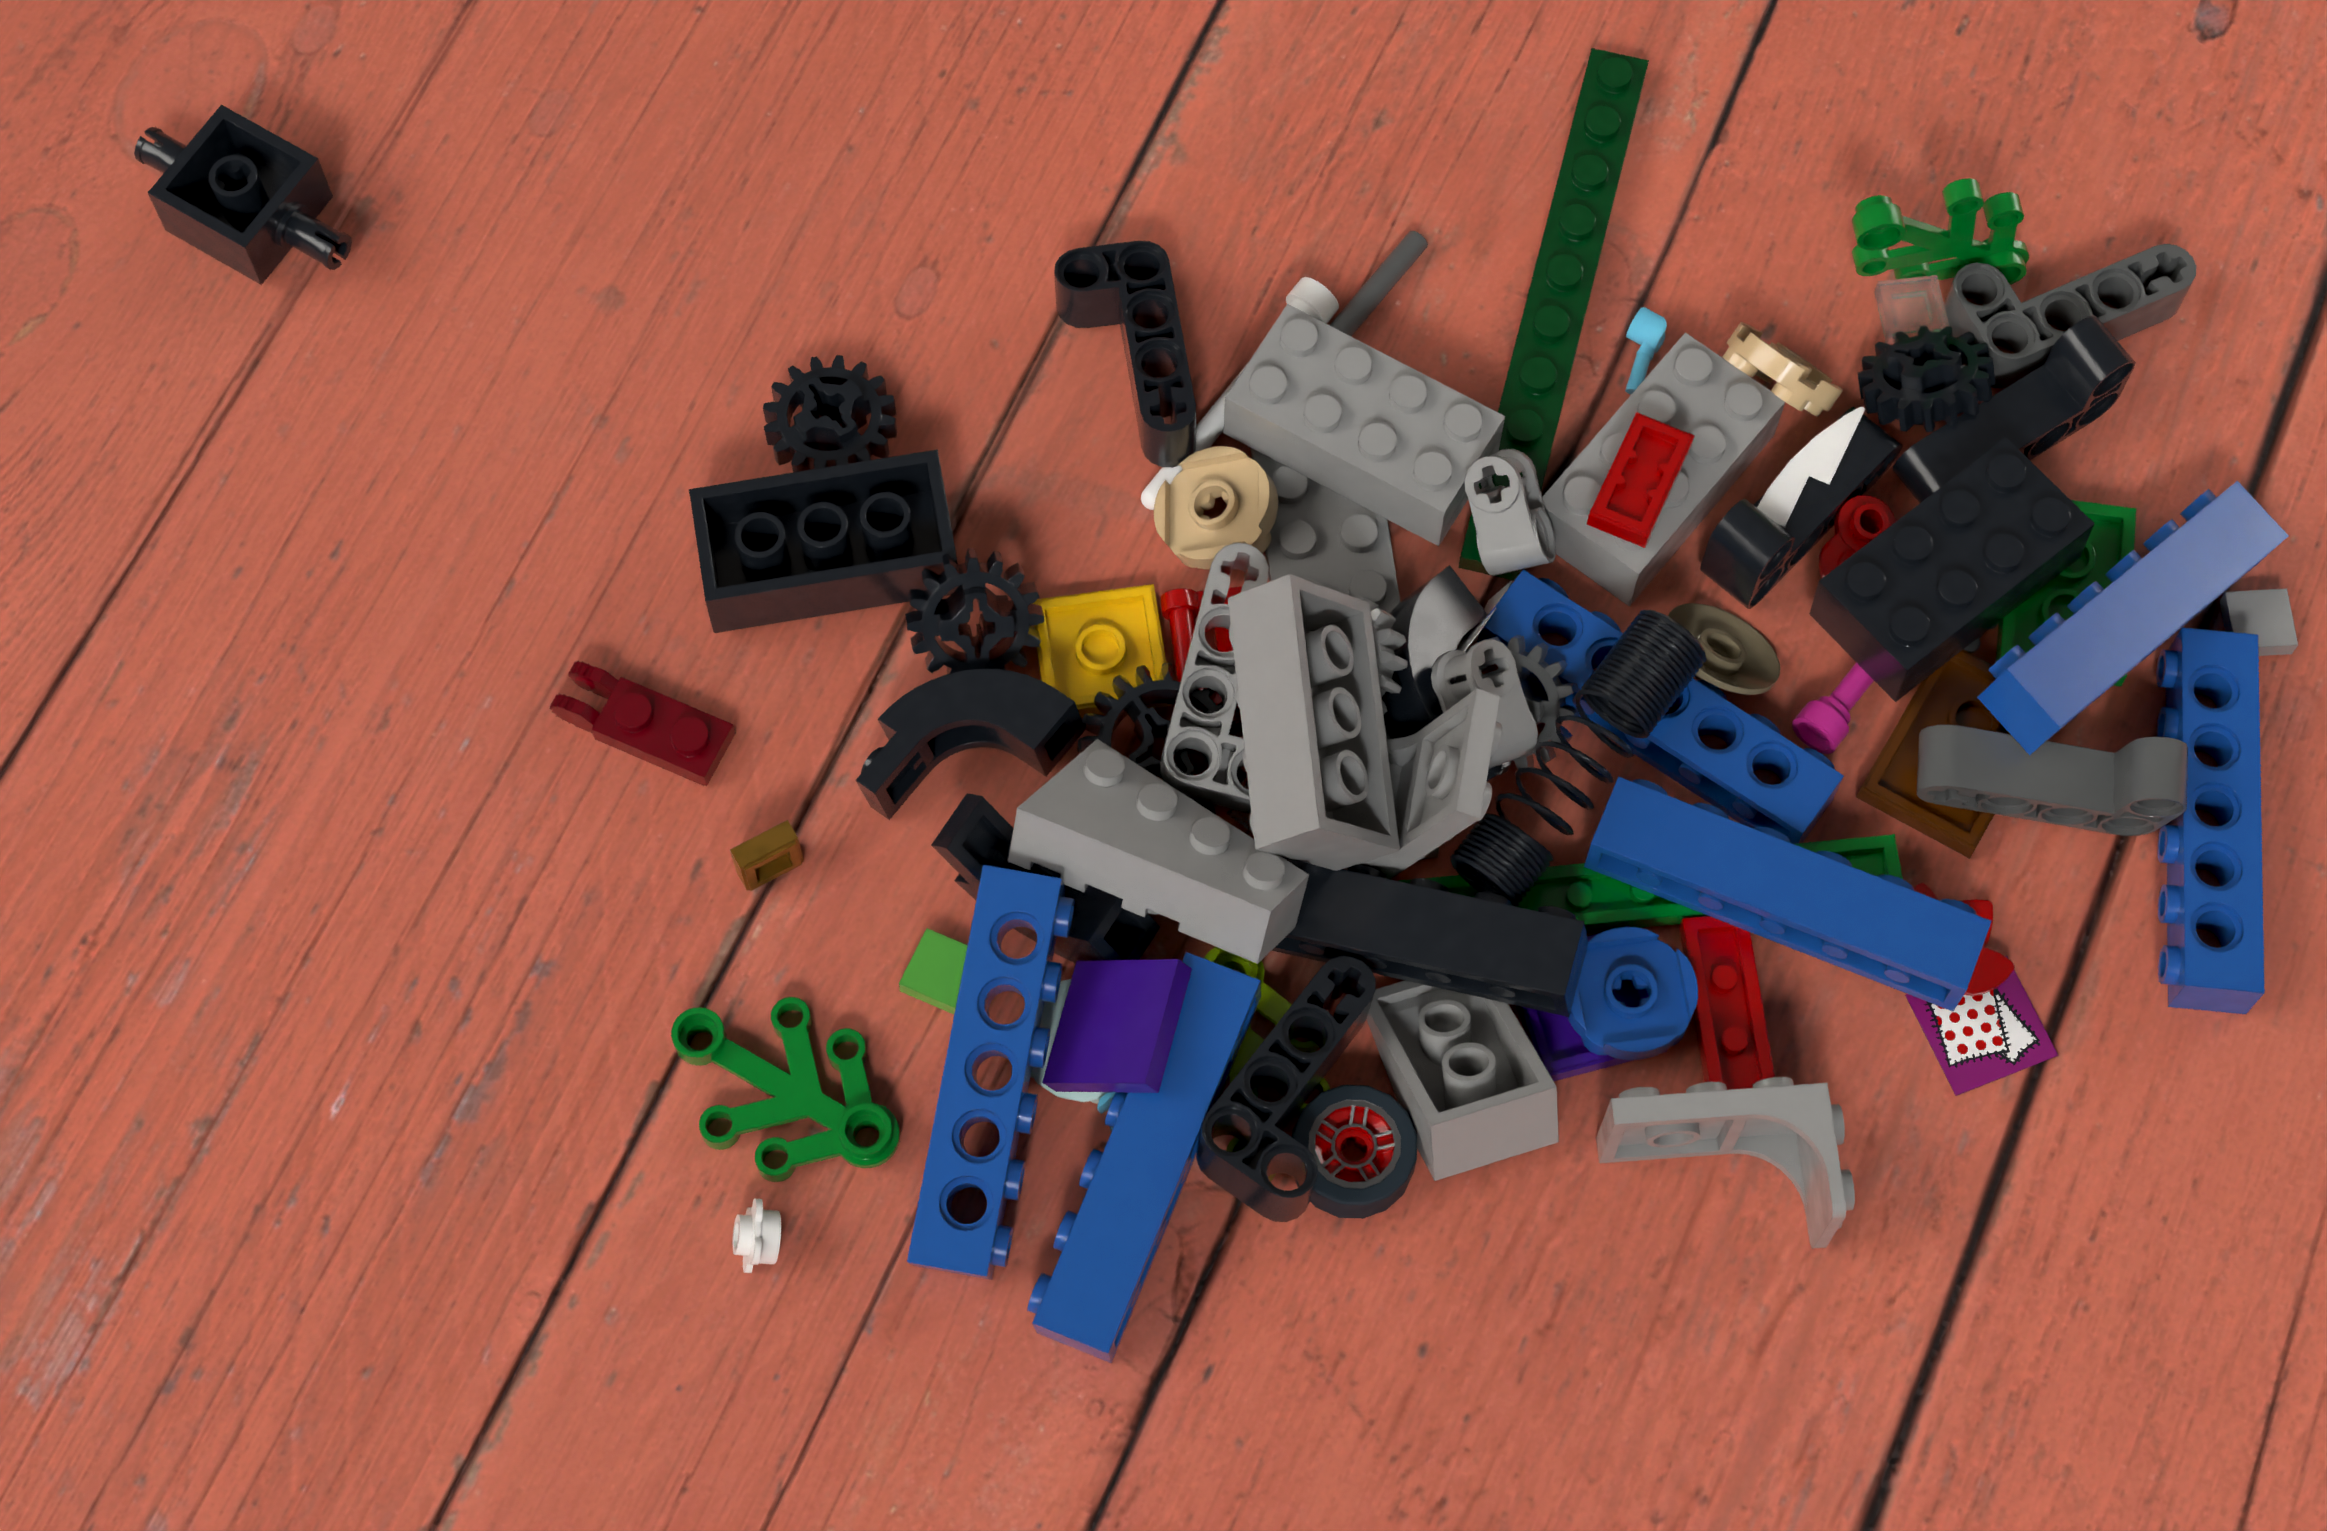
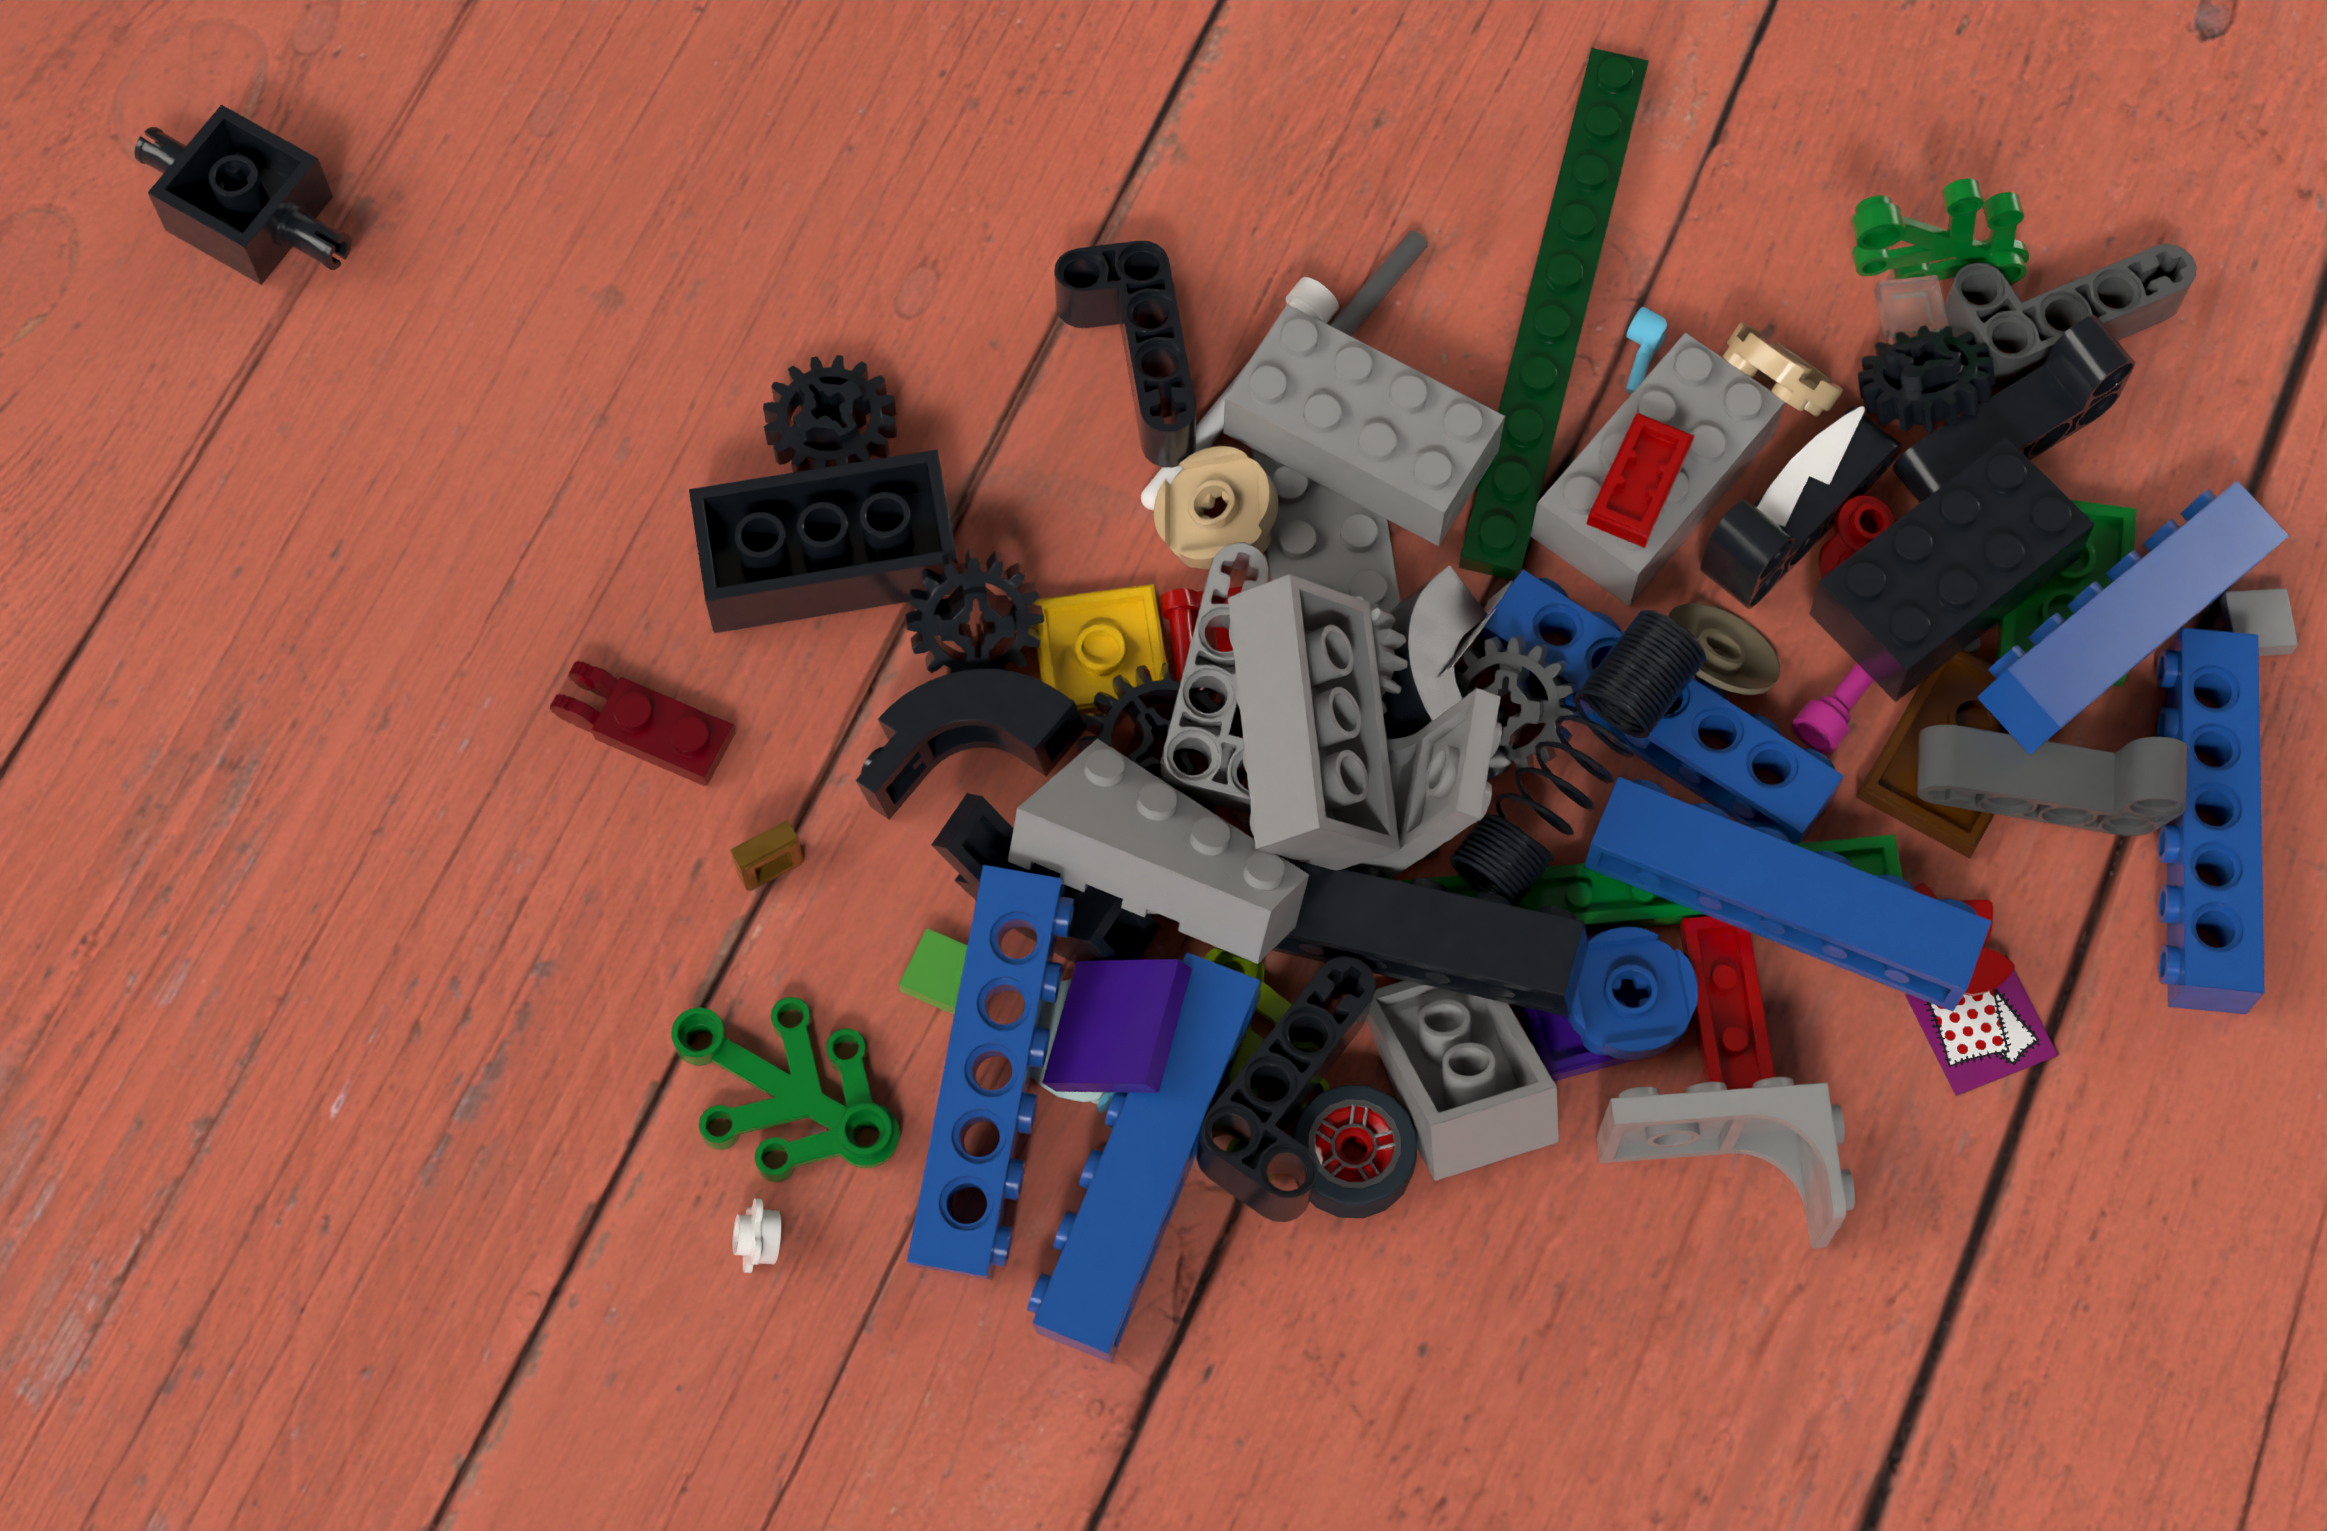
light grey piece [1431,639,1538,769] -> none
light grey piece [1465,449,1556,576] -> none

